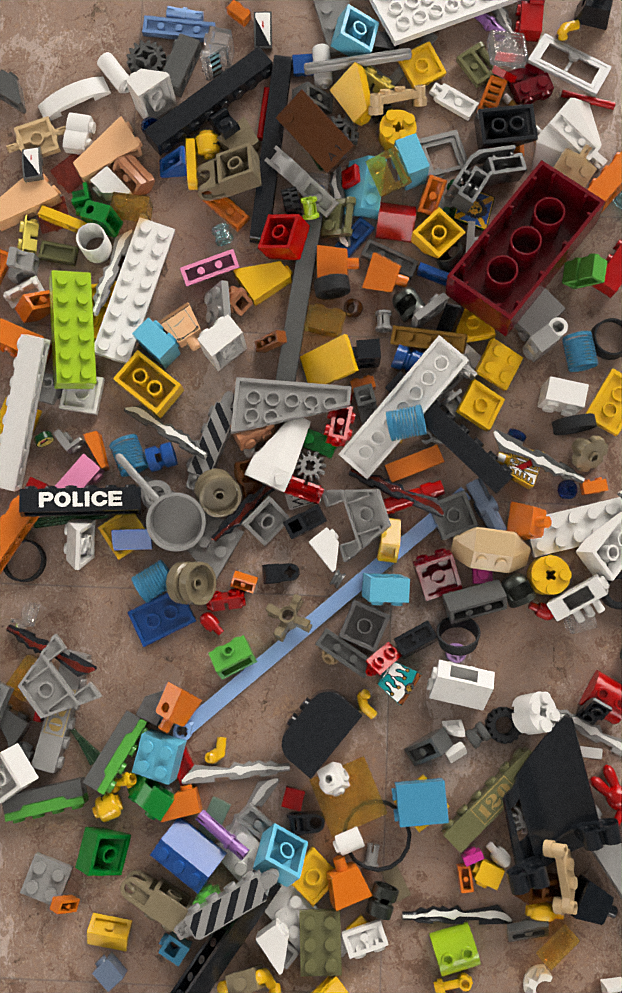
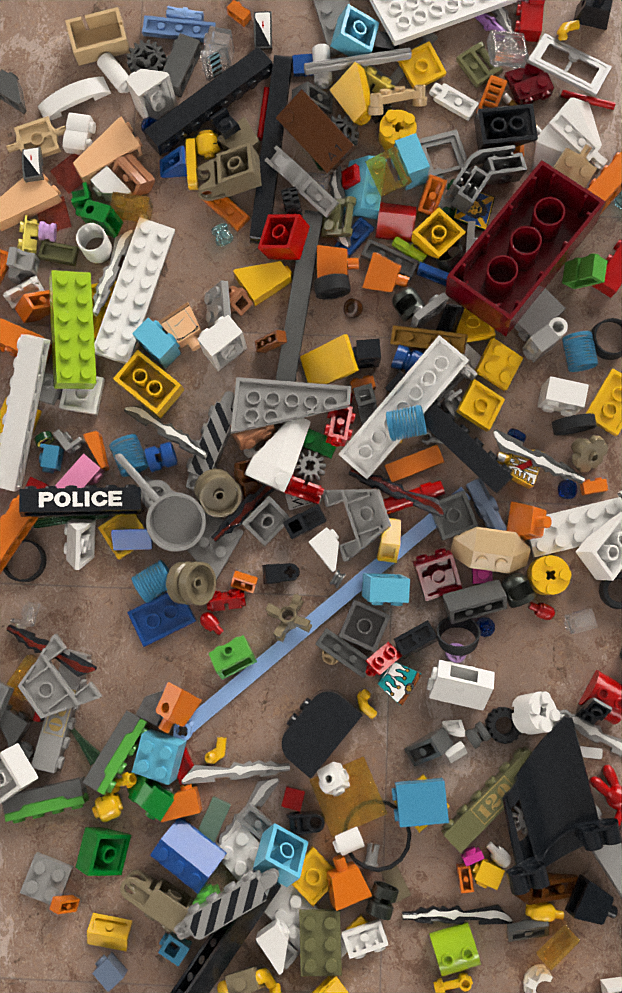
yellow beam [37,206,87,233] -> none
bright pink brick [180,249,240,287] -> none
medium lavender pin [196,810,250,861] -> none
lime bush [301,196,319,220] -> none
clear yellow brick [304,303,346,338] -> none
light grey bush [375,309,392,333] -> none
red tile [491,65,517,83] -> none
tan plate [543,839,578,915] -> none
white piece [547,573,610,624] -> none
none -> lavender wheel [38,221,57,242]
none -> dark azure brick [39,443,64,474]
none -> tan piece [65,7,130,66]
none -> lime axle [392,237,428,264]
none -> clear blue tile [476,617,495,637]

